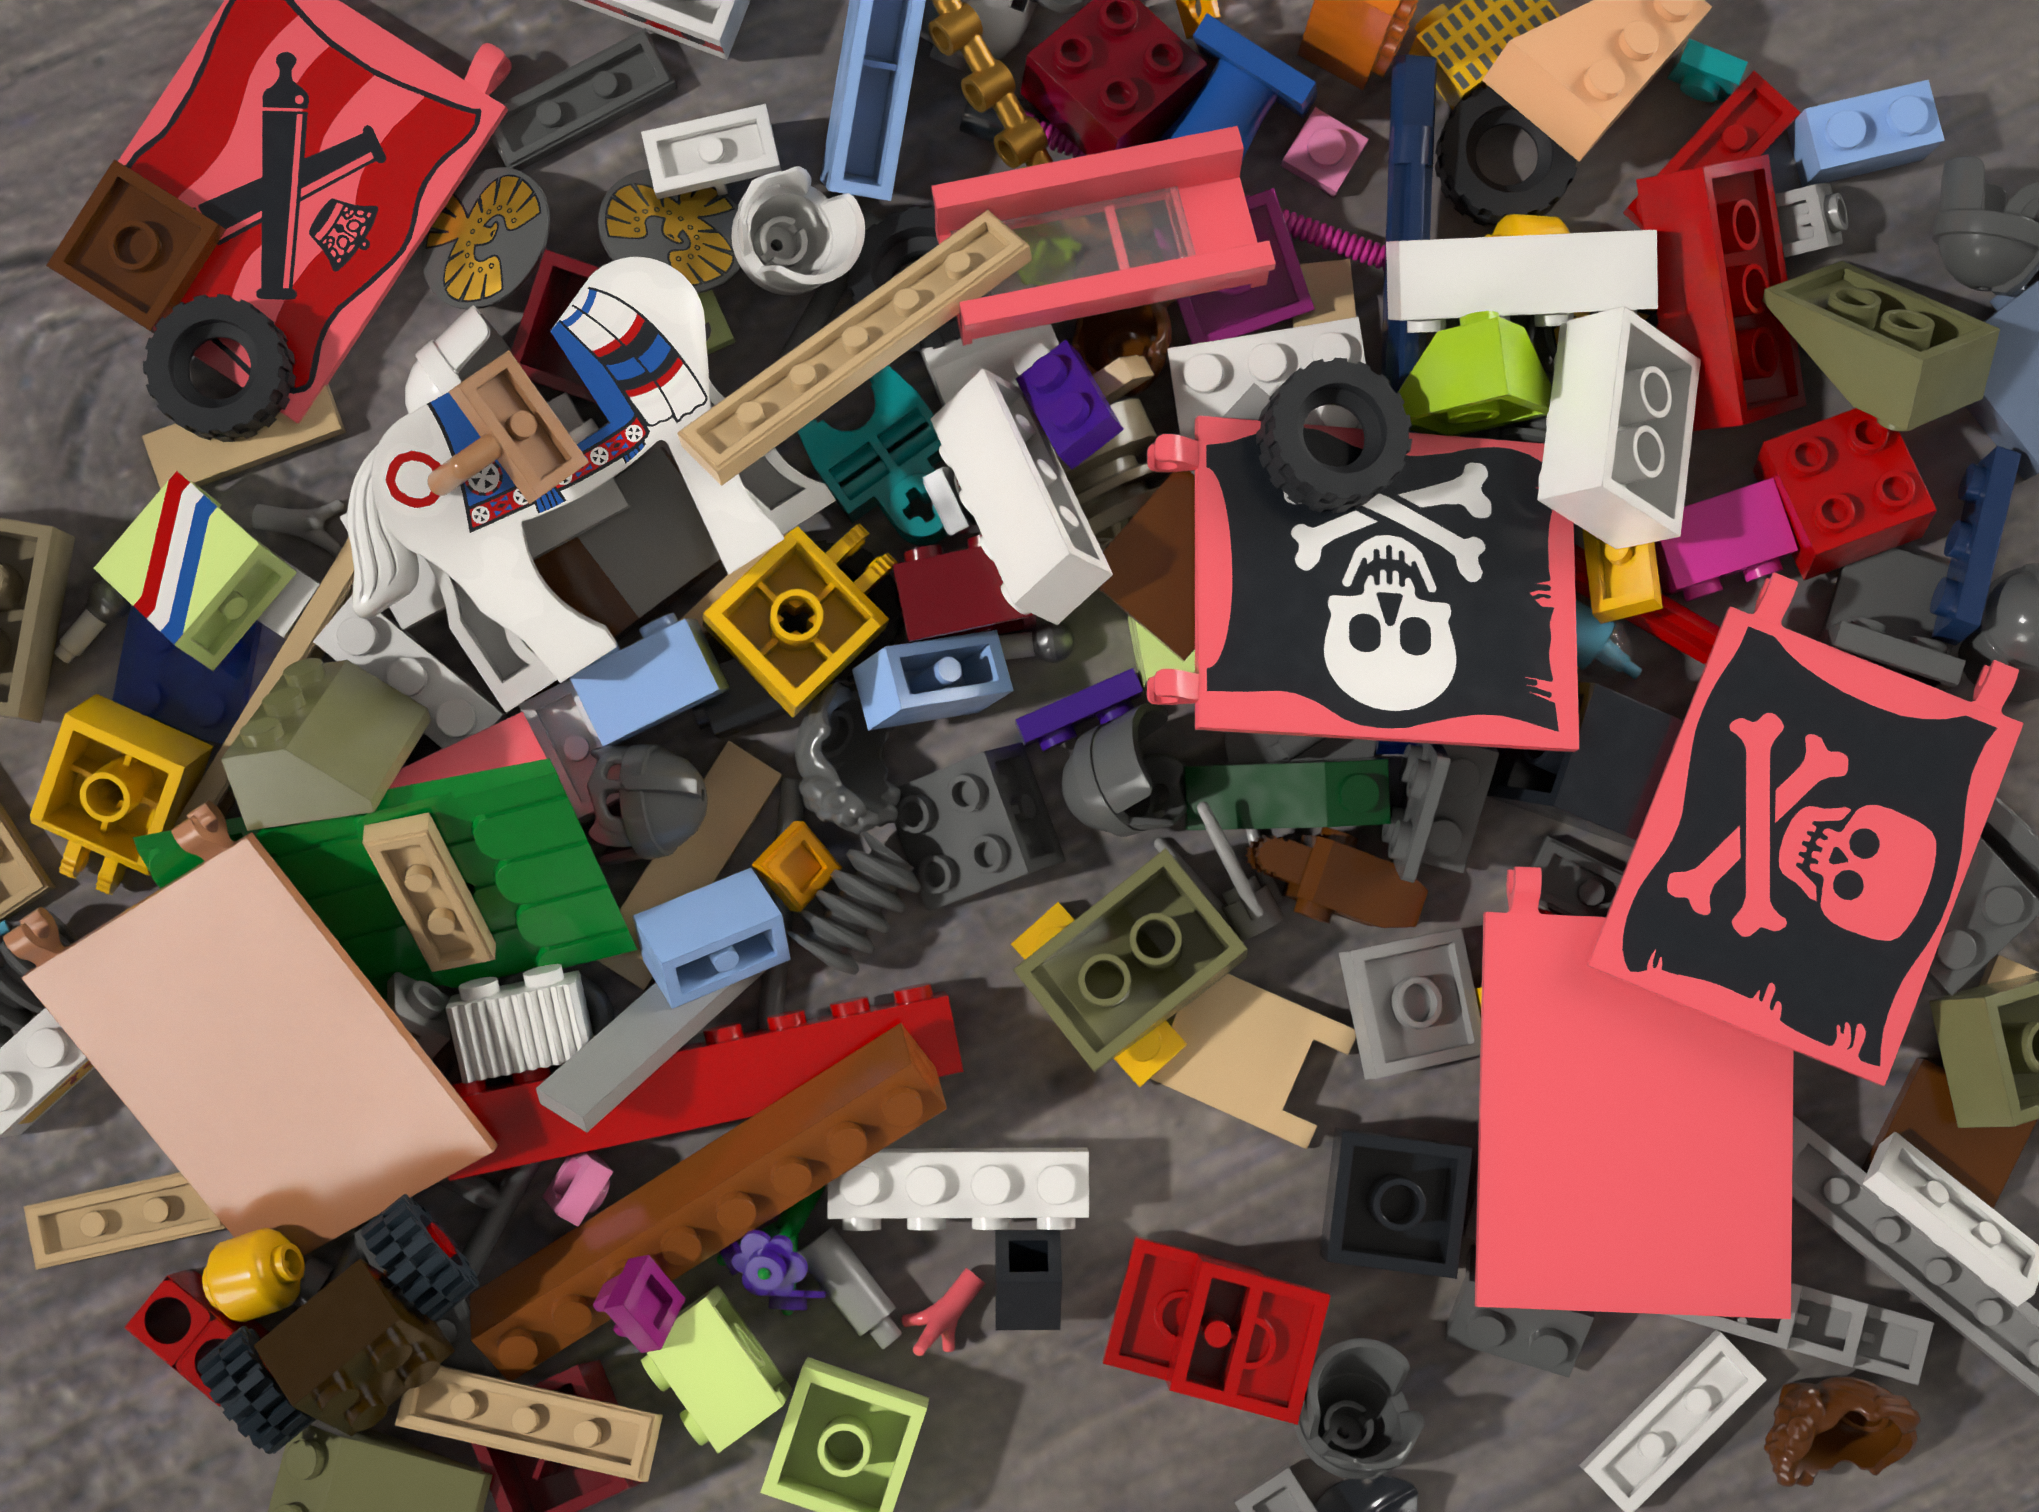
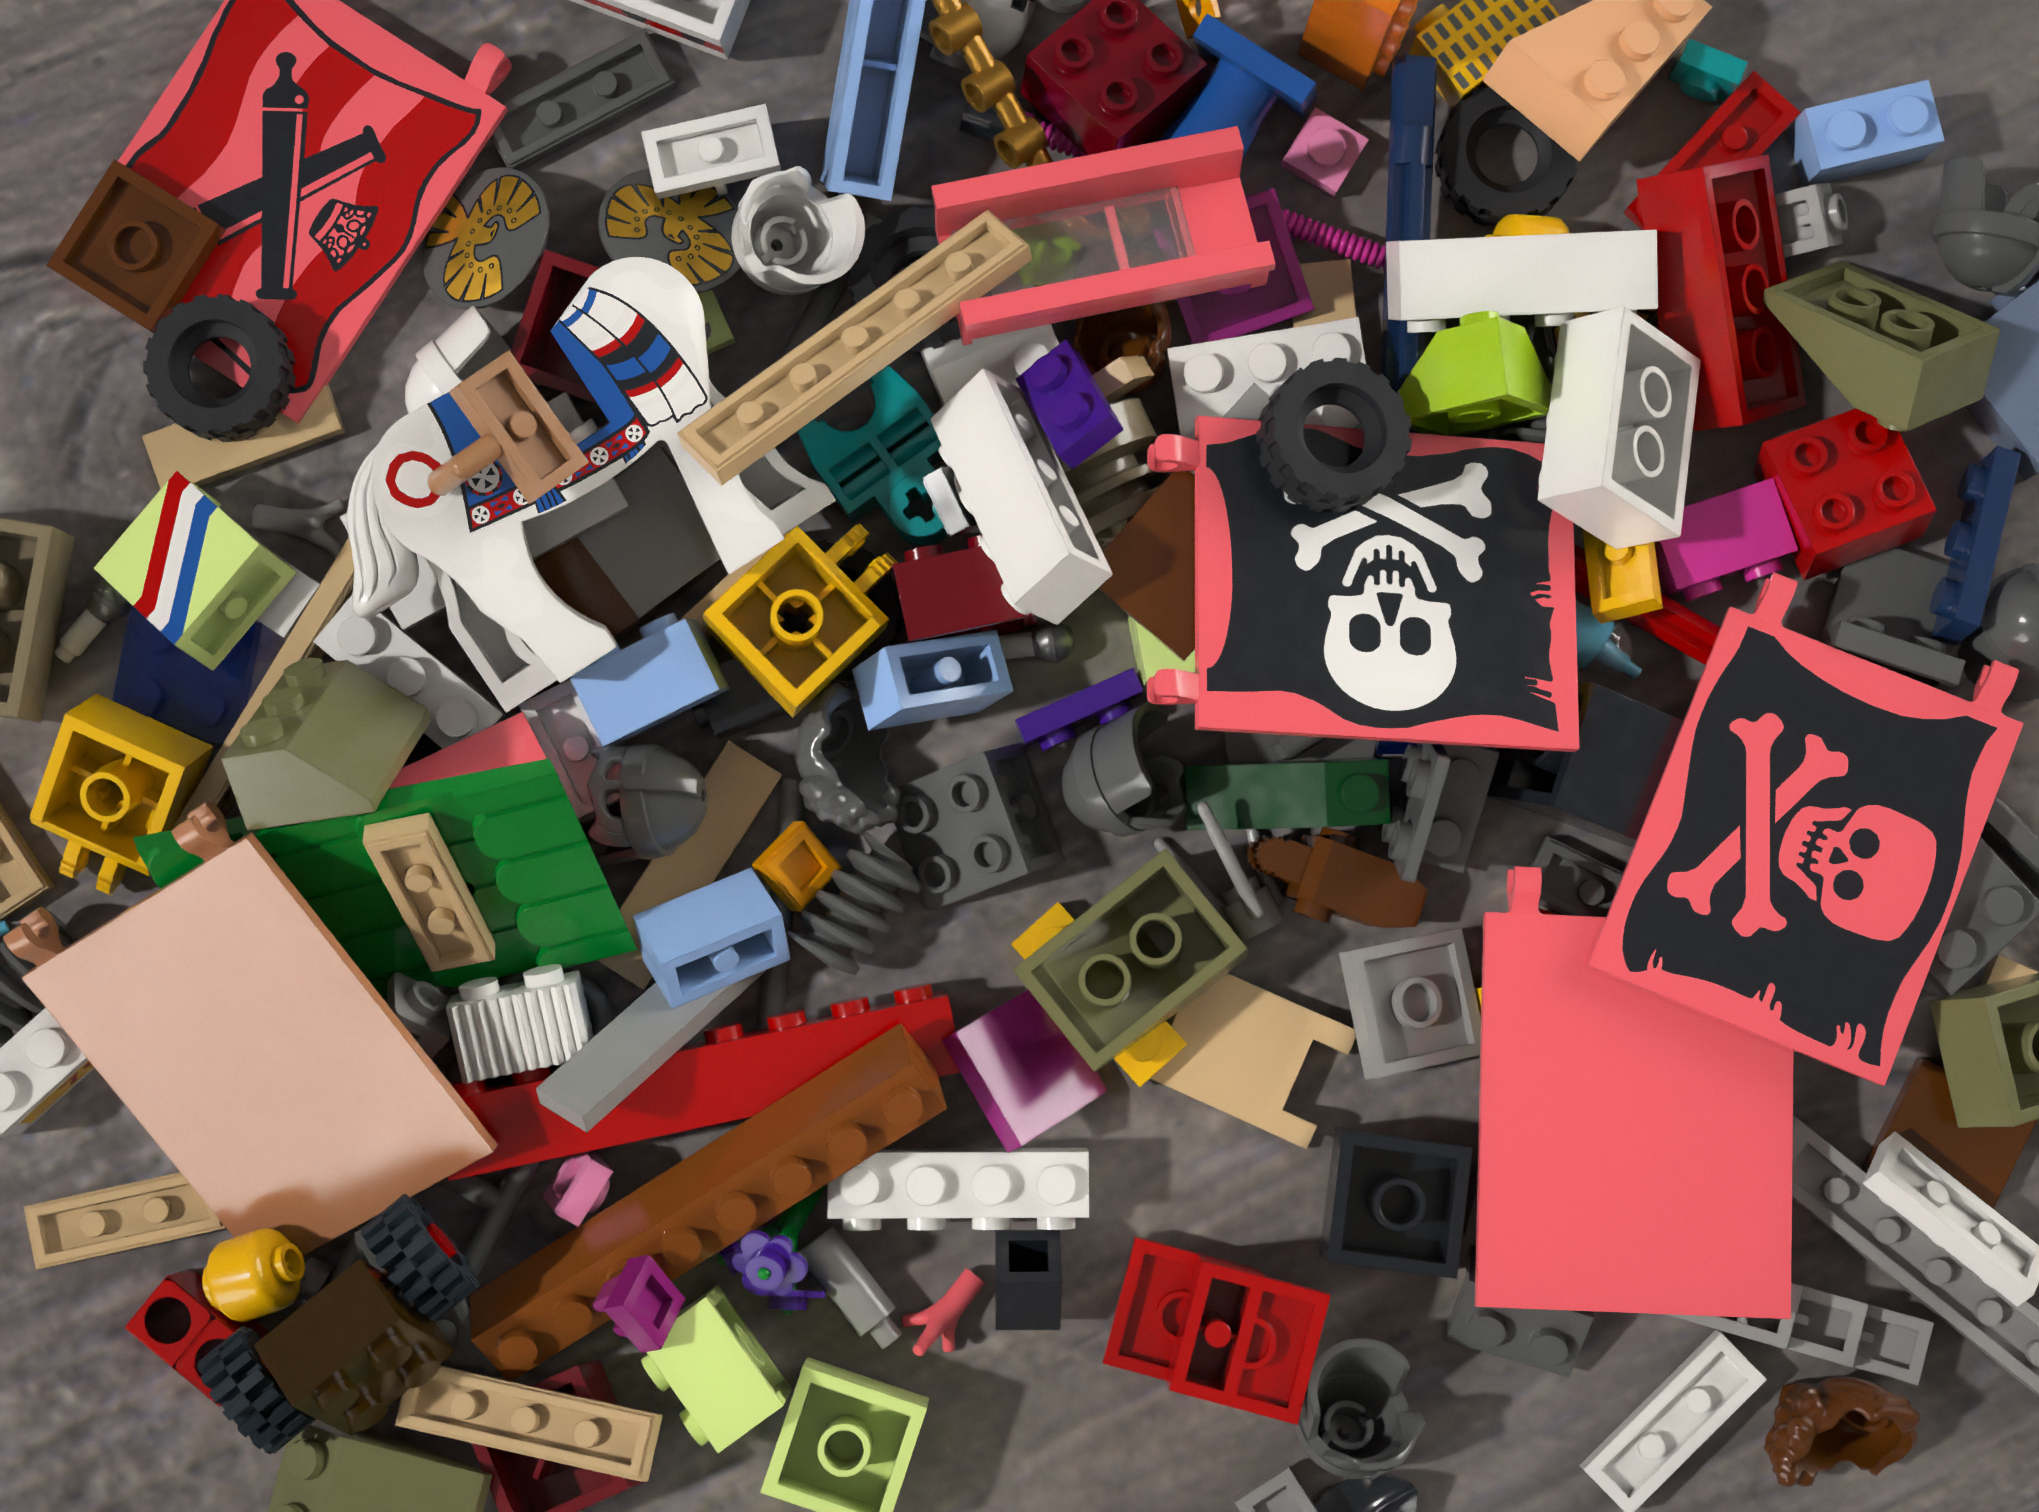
none -> magenta tile [942,989,1108,1153]

